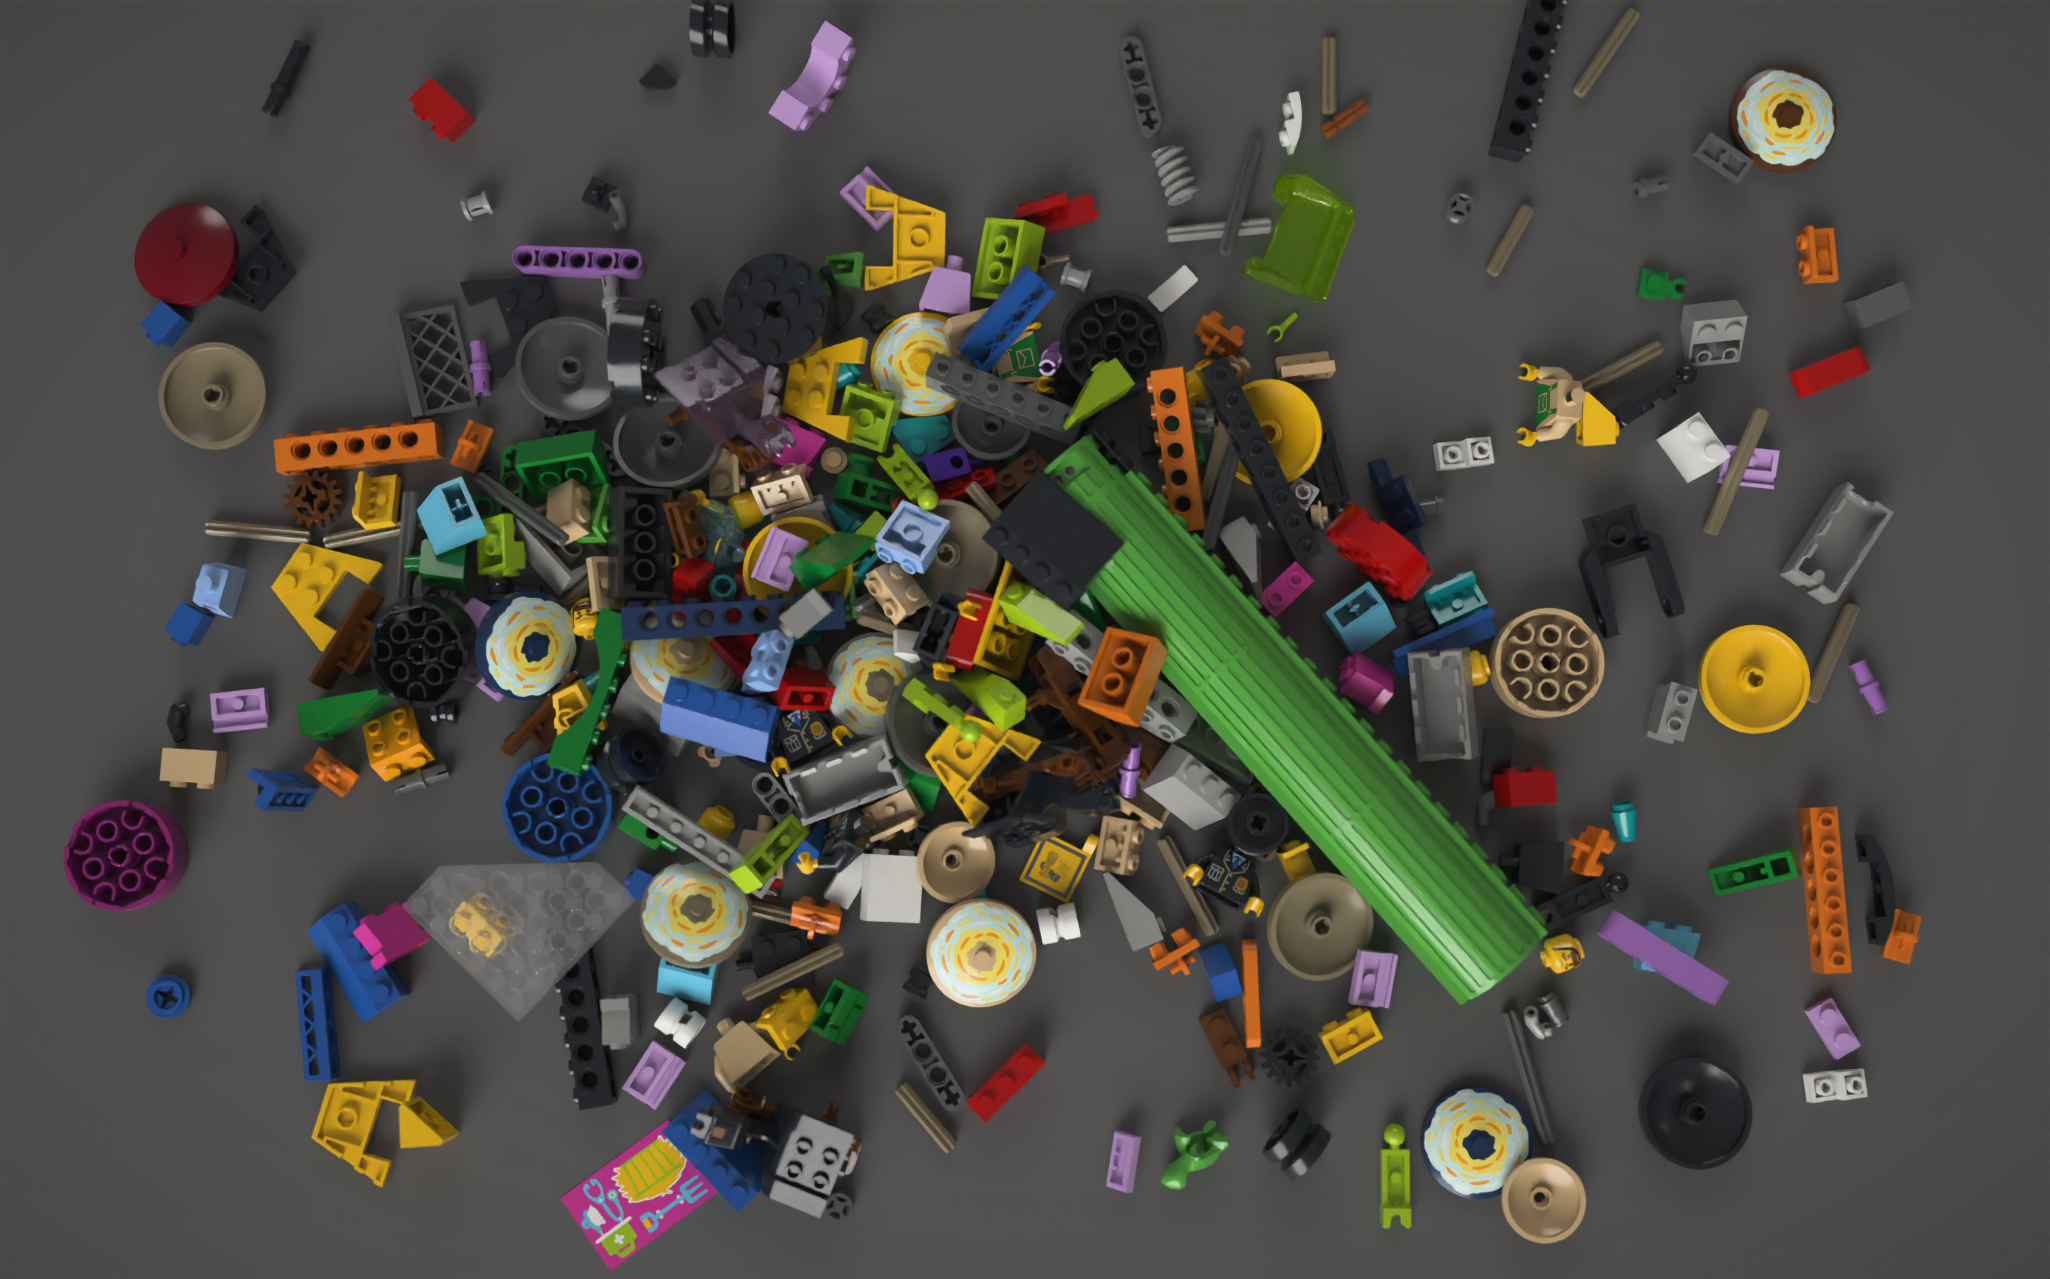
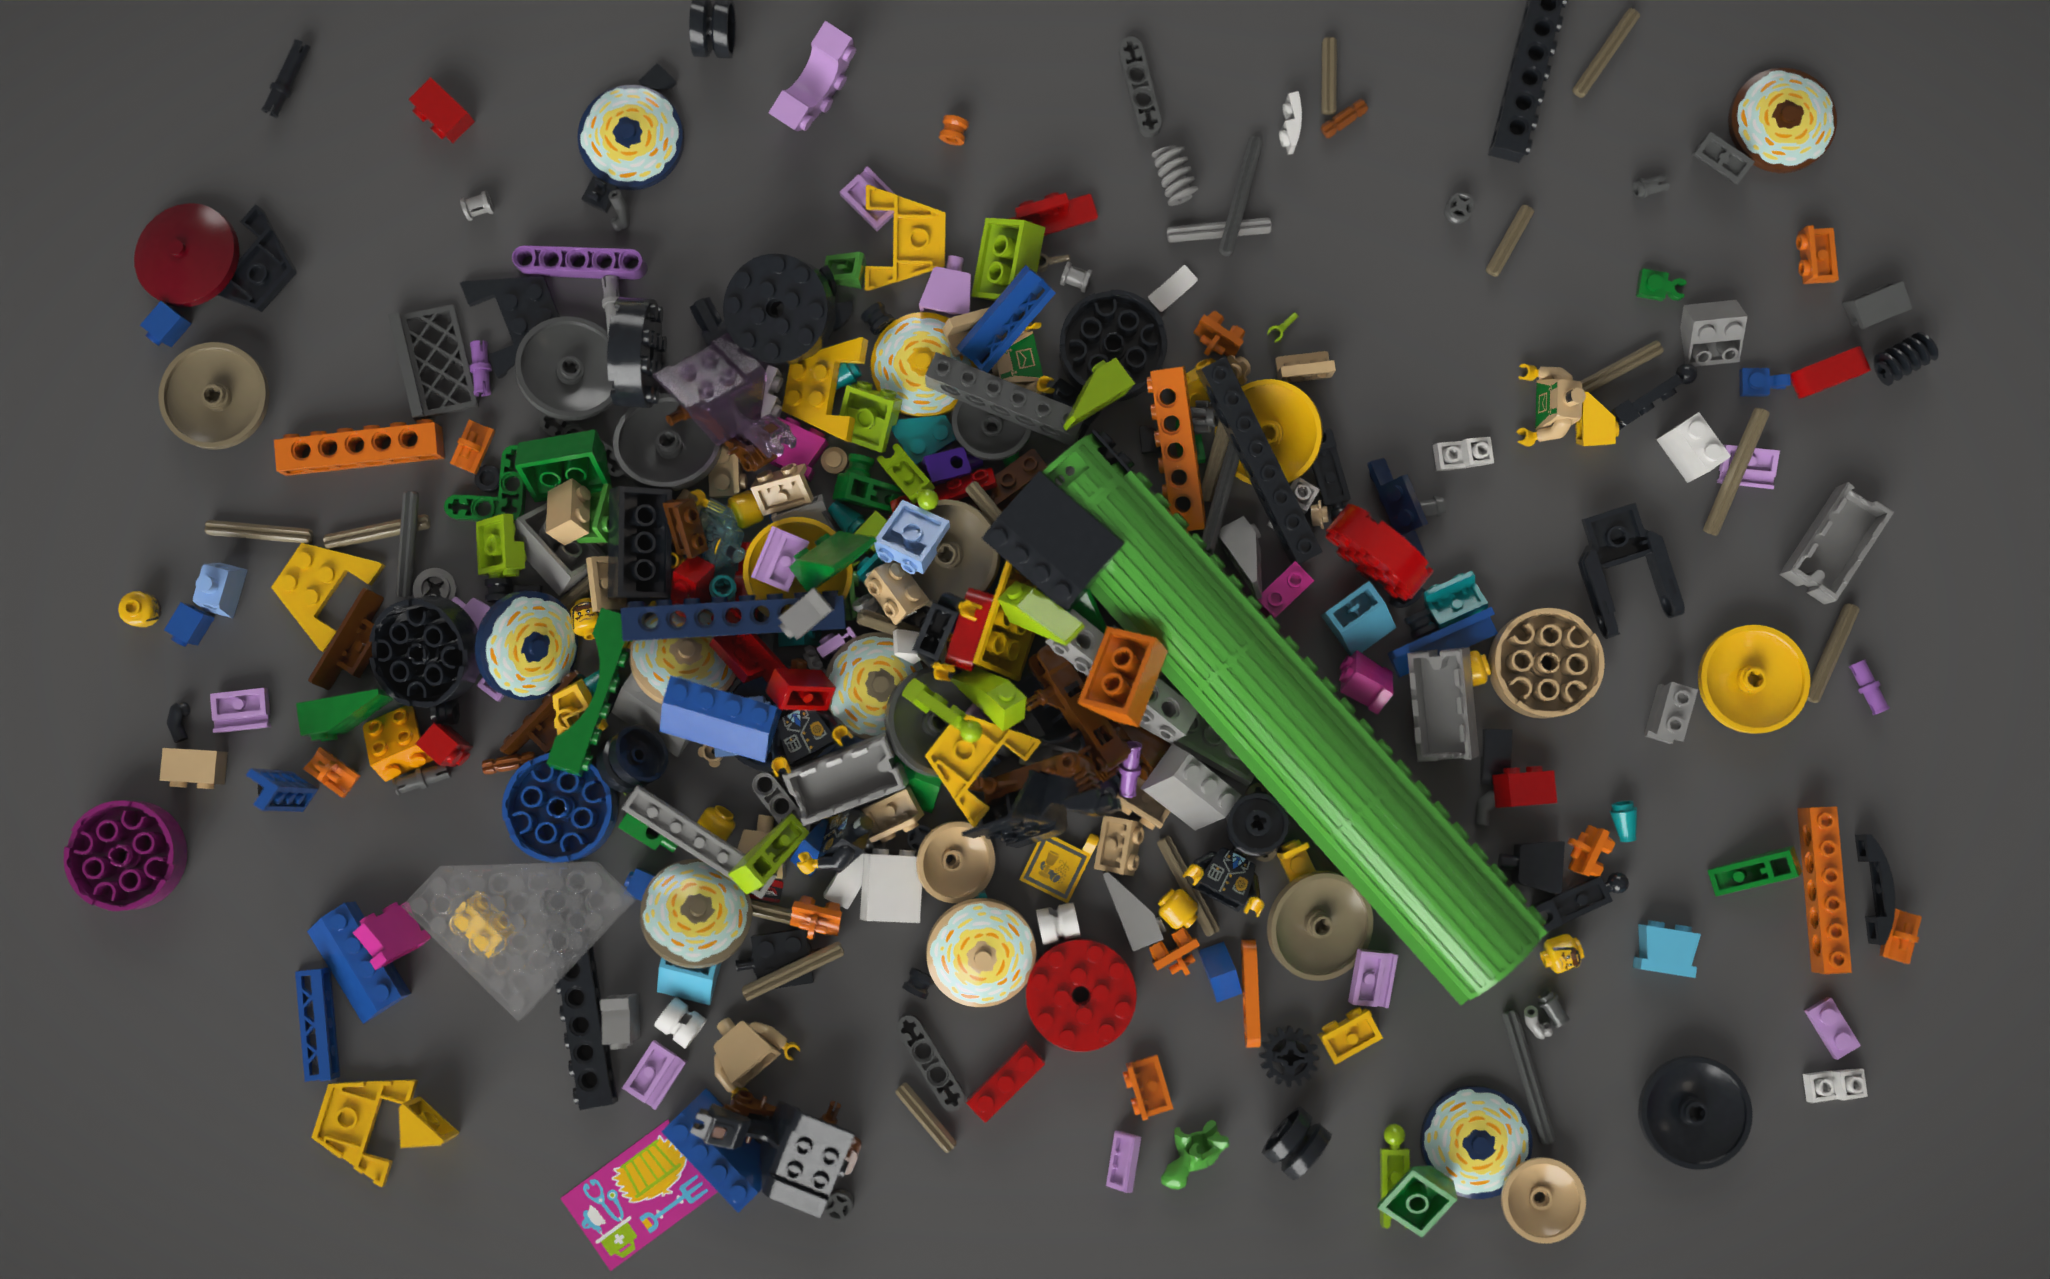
blue gear [146,974,192,1019] -> none
reddish brown gear [283,470,346,529] -> none
yellow bracket [352,471,402,530] -> none
green torso [404,539,470,592] -> none
medium azure slope [417,476,488,555] -> none
dark grey axle [473,472,569,546] -> none
light blue plate [741,629,795,695] -> none
yellow bracket [755,987,819,1051] -> none
green brick [809,978,870,1046] -> none
medium lavender pin [1039,341,1062,376] -> none
reddish brown hinge [1198,1007,1256,1089] -> none
clear neon green windscreen [1241,174,1356,303] -> none
medium lavender beam [1597,909,1729,1006] -> none
none -> yellow head [118,591,161,627]
none -> red brick [415,723,473,767]
none -> dark orange axle [482,751,536,775]
none -> dish [577,85,684,190]
none -> lavender plate [816,626,857,661]
none -> orange wheel [939,115,969,145]
none -> red brick [1026,938,1137,1052]
none -> orange bracket [1123,1054,1174,1121]
none -> yellow head [1157,888,1198,929]
none -> green slope [1377,1166,1458,1237]
none -> blue plate [1739,368,1791,397]
none -> black piece [1873,332,1939,386]

